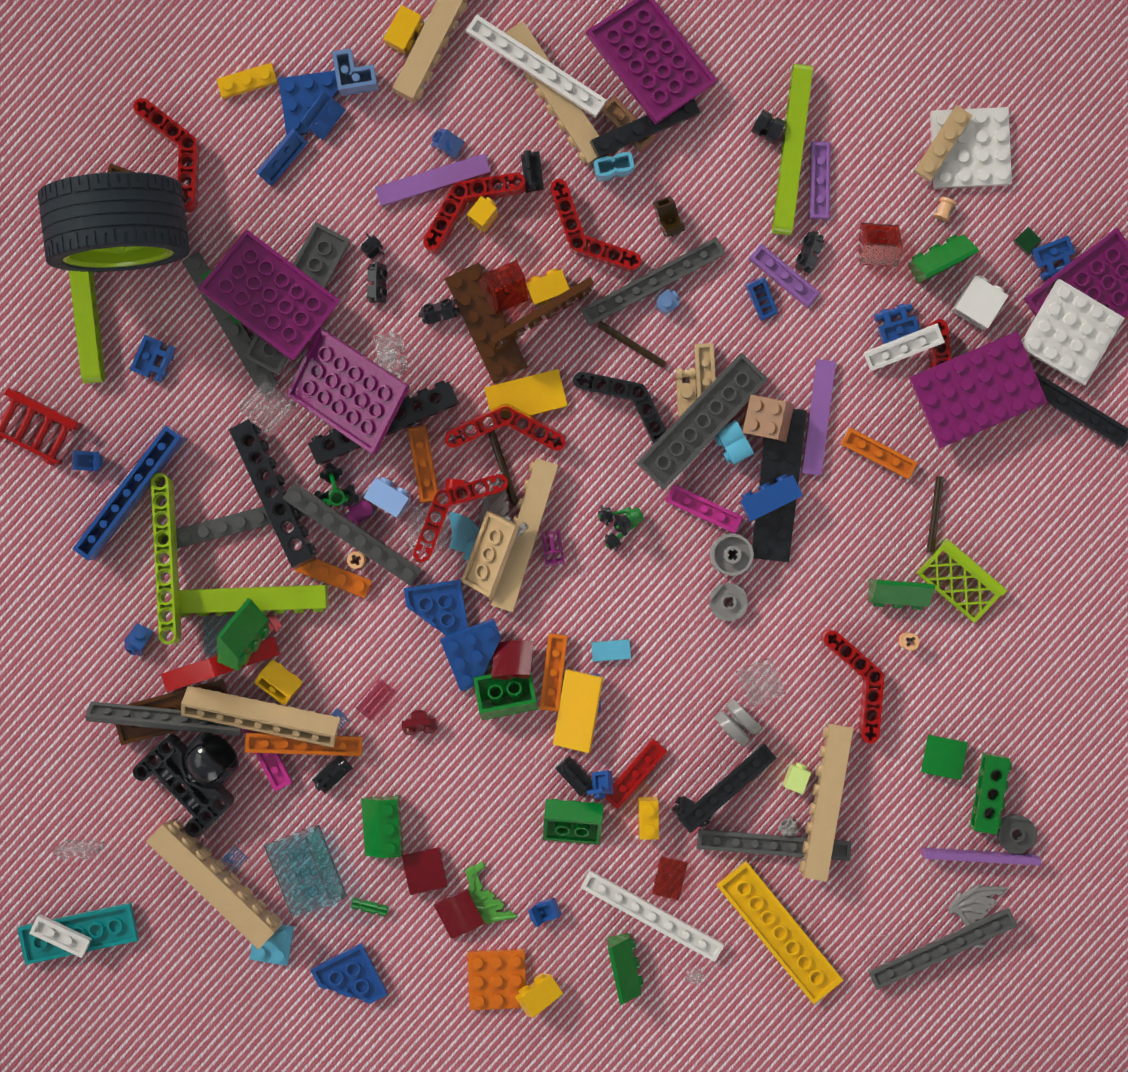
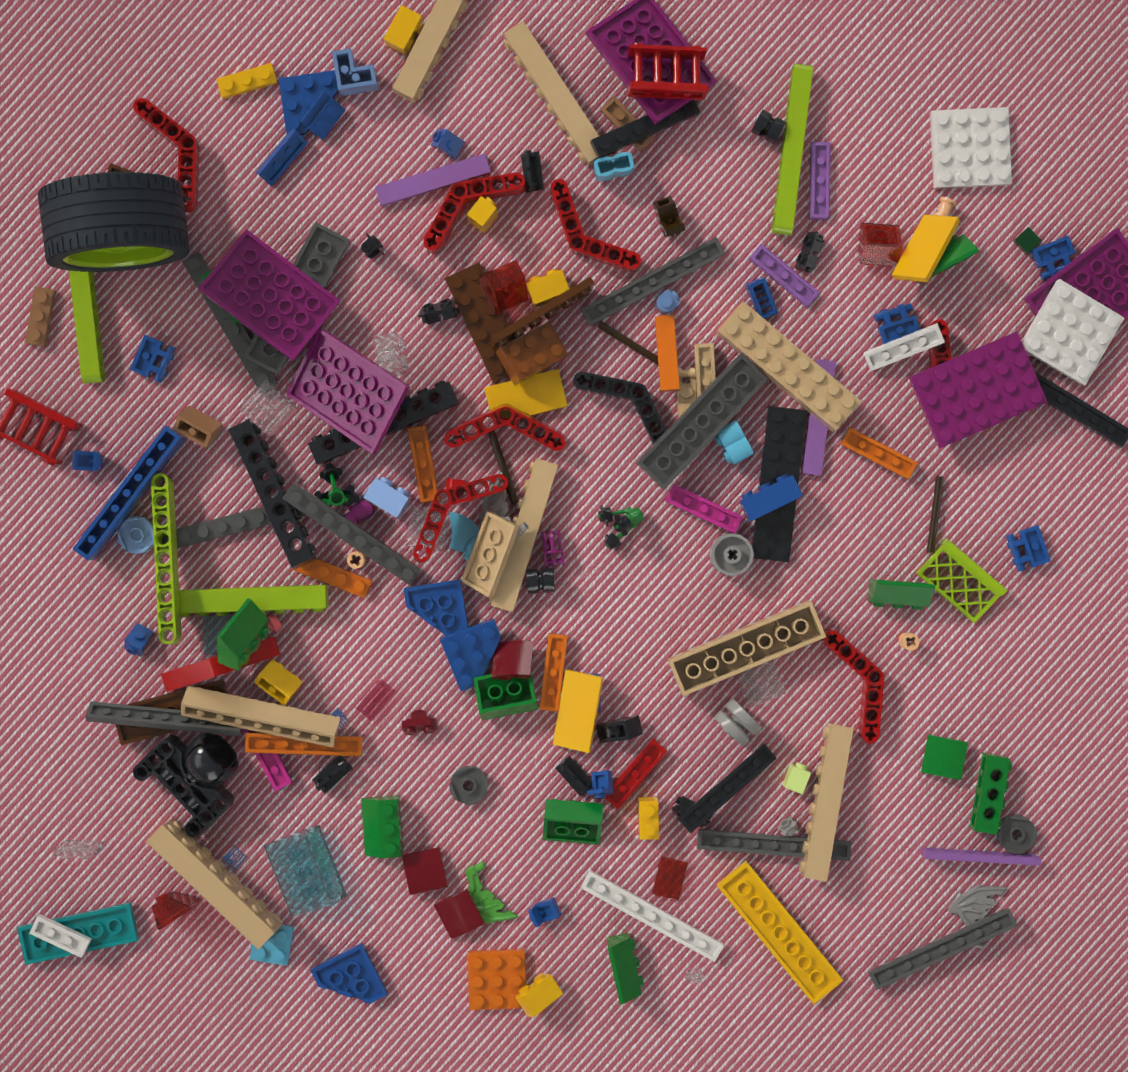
green axle [351,898,389,917] -> none
black hinge [367,262,388,303] -> none
white plate [466,14,607,118] -> none
medium azure tile [591,639,631,662] -> none
light grey plate [709,583,748,621] -> none
medium nougat brick [742,395,794,442] -> none
tan plate [913,105,973,182] -> none
white brick [951,275,1009,331] -> none
none -> medium nougat plate [25,286,56,347]
none -> light blue tile [117,516,154,554]
none -> clear red slope [152,891,201,930]
none -> medium nougat brick [173,405,222,448]
none -> dark grey plate [450,766,488,805]
none -> dark orange brick [496,321,568,386]
none -> black wheel [526,567,555,594]
none -> black arch [596,715,643,743]
none -> red fence [627,43,708,100]
none -> orange tile [655,315,680,392]
none -> tan brick [667,600,826,696]
none -> tan brick [716,301,861,433]
none -> yellow tile [892,215,960,282]
none -> blue plate [1006,525,1051,572]

